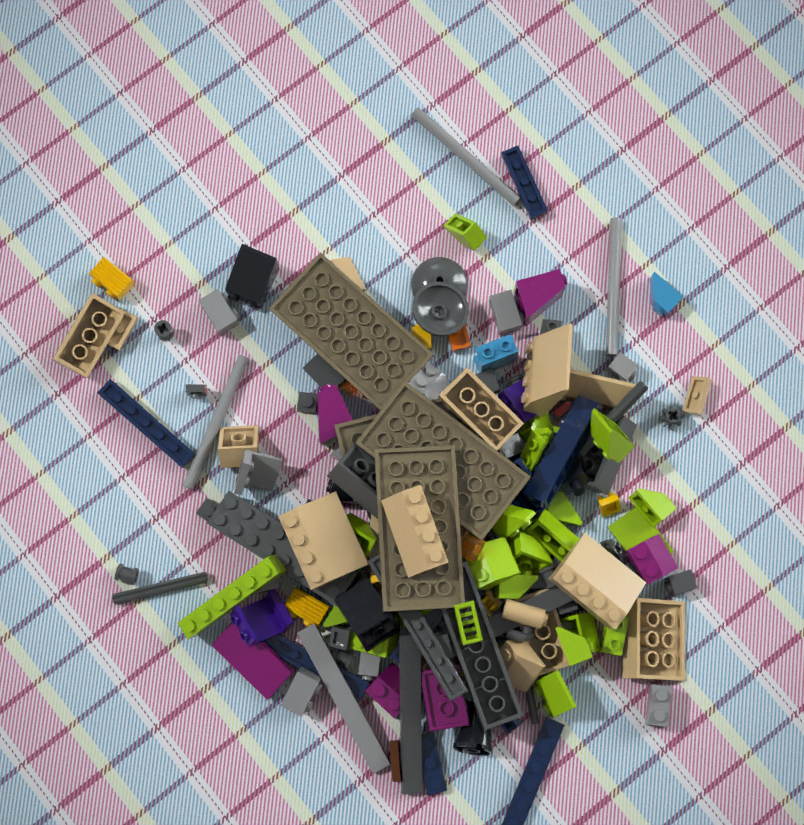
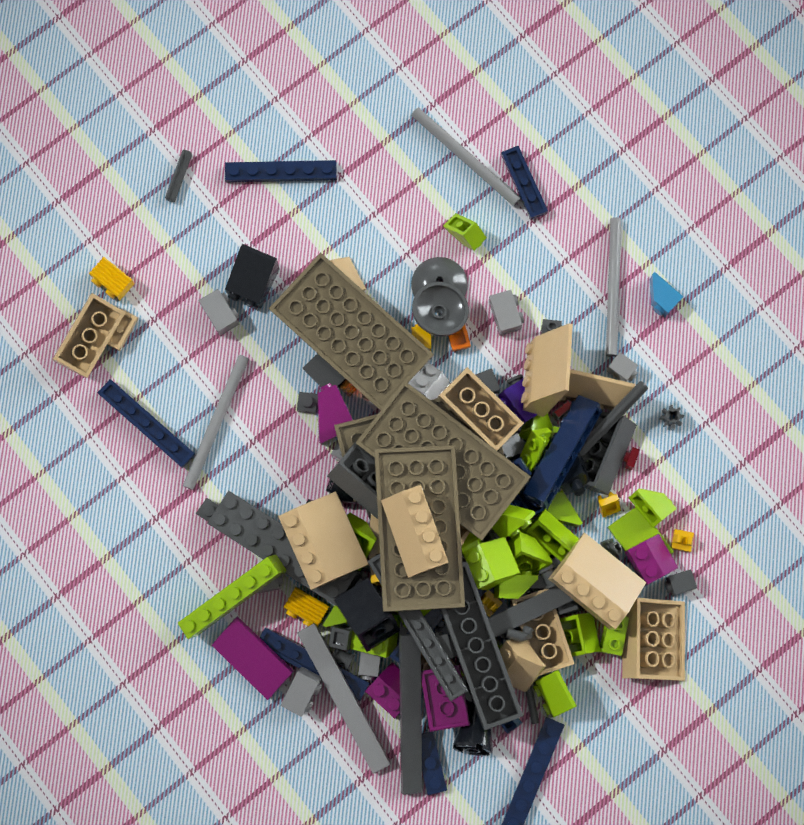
dark grey axle [112,572,208,604] -> none
dark grey bush [114,564,139,585] -> none
dark grey bush [154,320,174,341] -> none
dark grey plate [185,384,207,399] -> none
tan slope [218,425,260,468] -> none
dark purple panel [230,589,294,648] -> none
light grey bracket [234,450,282,495] -> none
reddish brown tile [390,740,401,782] -> none
lime slope [454,600,483,645] -> none
clear orange slope [461,534,486,562] -> none
dark azure panel [473,335,518,373] -> none
tan brick [501,599,548,629] -> none
magenta slope [513,269,567,326] -> none
lime slope [555,627,595,666] -> none
lime slope [590,408,635,463] -> none
light grey brick [645,684,672,727] -> none
tan plate [682,376,712,416] -> none
none -> dark grey axle [165,150,192,203]
none -> dark blue plate [225,160,337,183]
none -> dark red plate [623,447,640,470]
none -> yellow tile [671,529,694,553]

